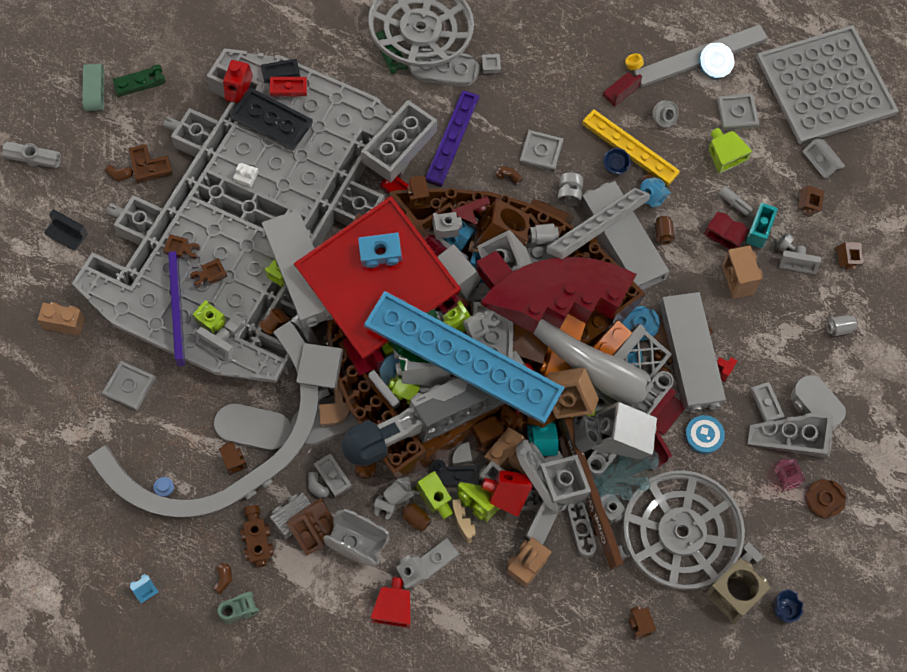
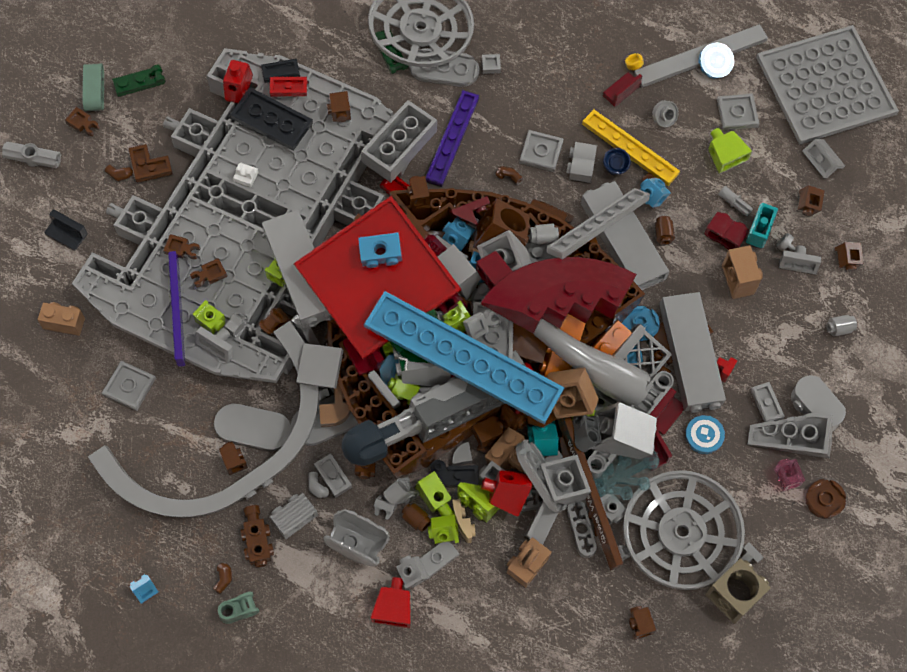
medium blue plate [154,477,174,497] -> none
reddish brown slope [287,498,334,556] -> none
light grey brick [432,212,462,239] -> none
light grey wheel [558,172,584,207] -> none
dark blue hair [772,589,804,624] -> none
none -> reddish brown plate [65,107,100,136]
none -> reddish brown brick [327,91,351,122]
none -> lime brick [428,514,459,544]
none -> light grey brick [566,142,597,183]

